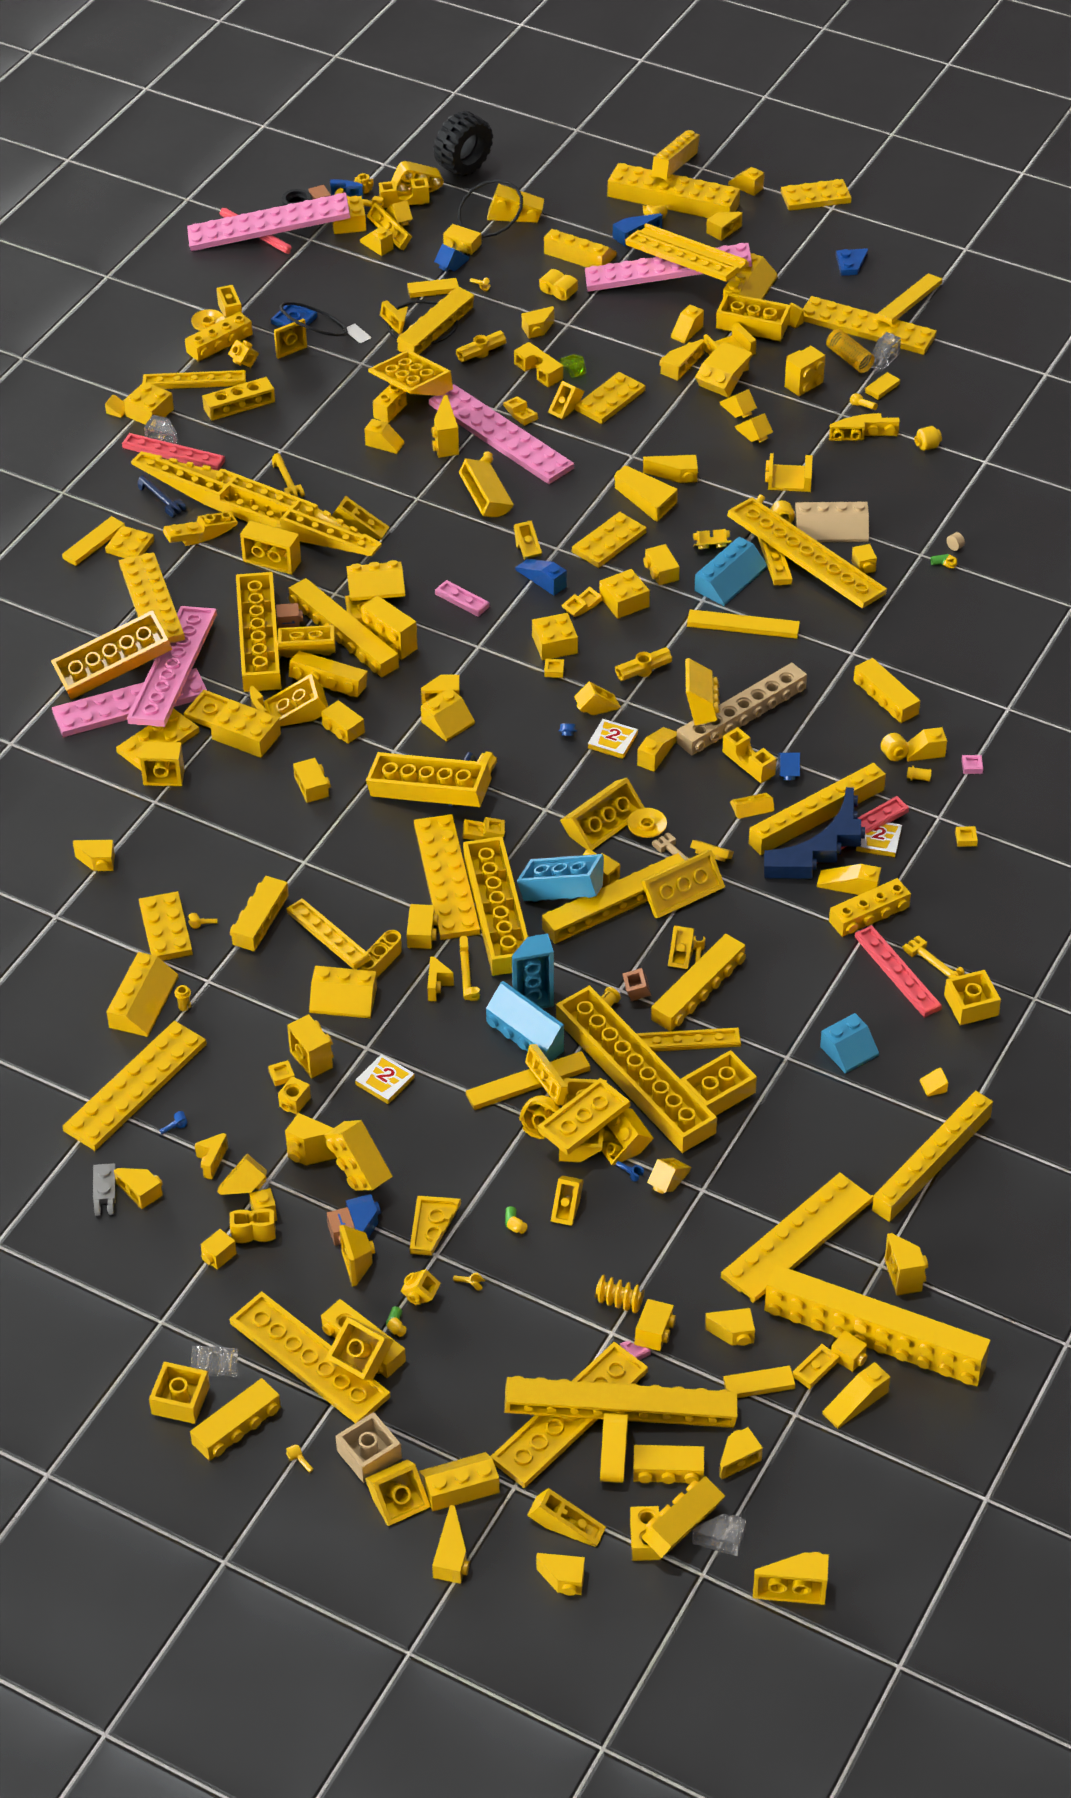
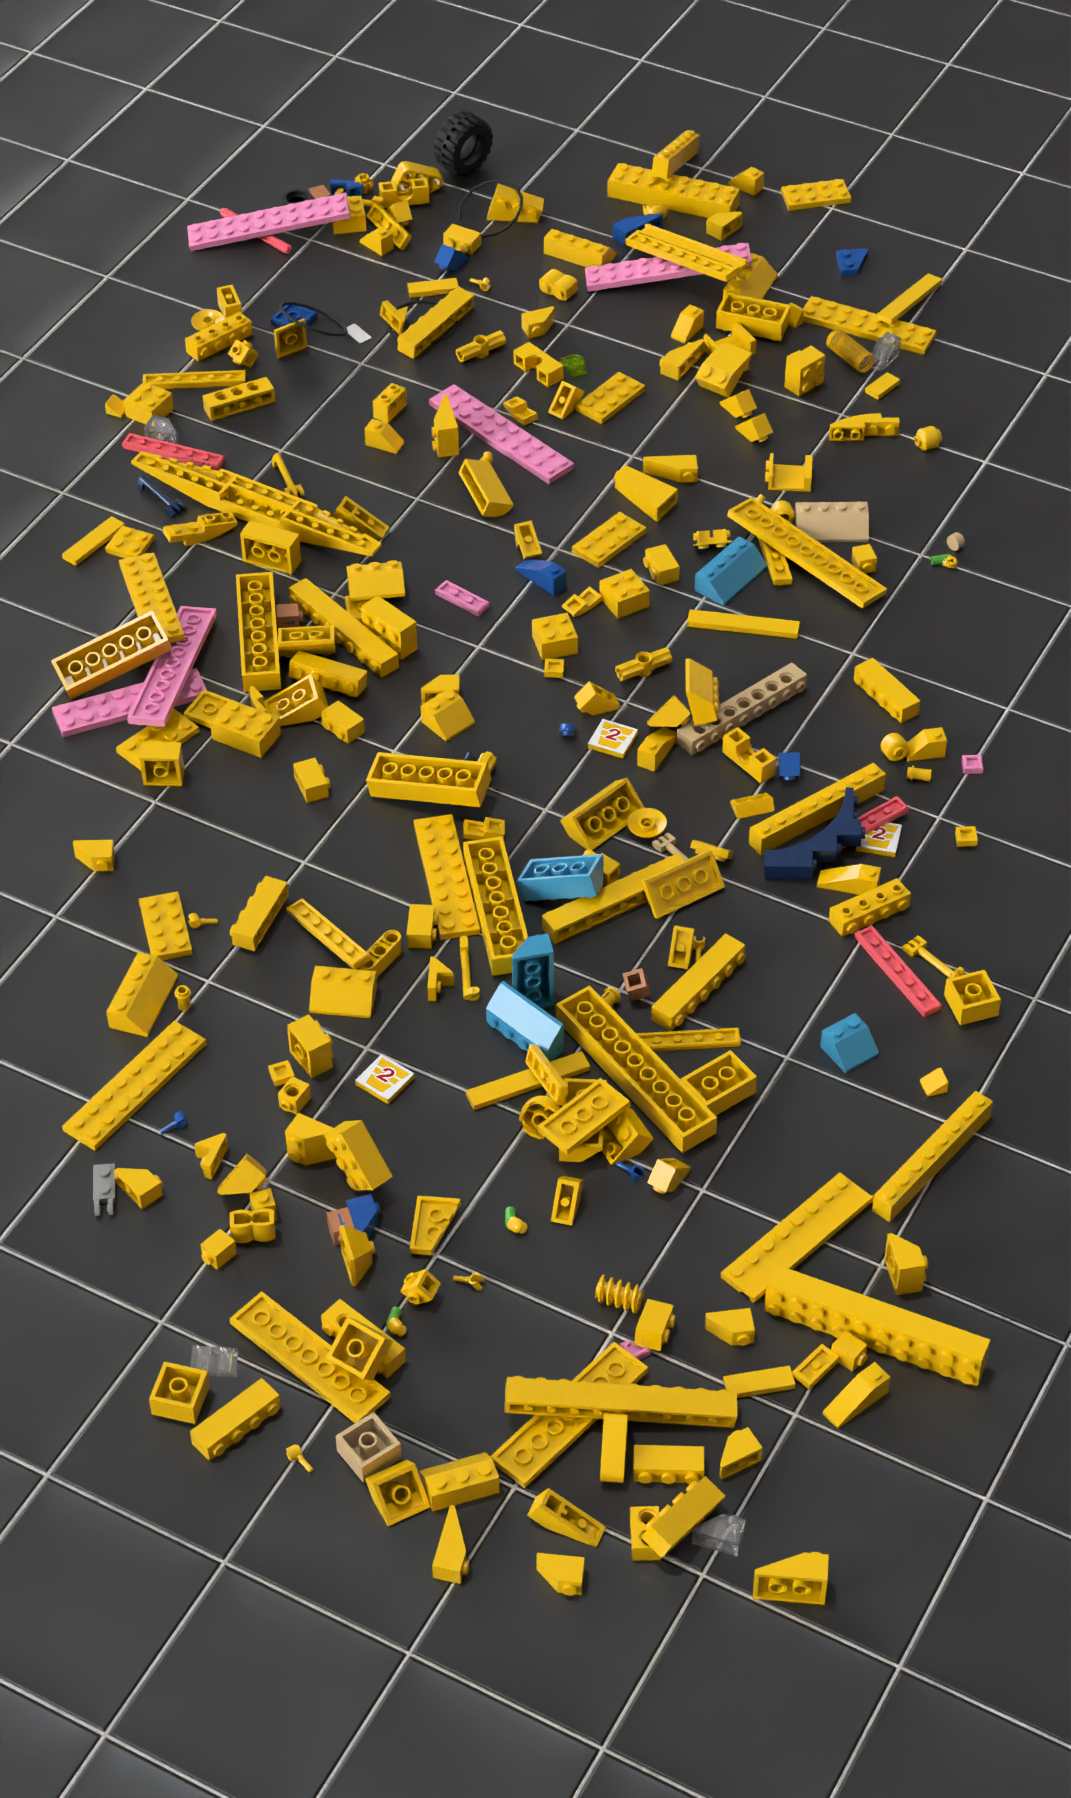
yellow slope [368,350,453,396] -> none
yellow bar [850,393,878,410] -> none
none -> yellow slope [647,695,691,727]

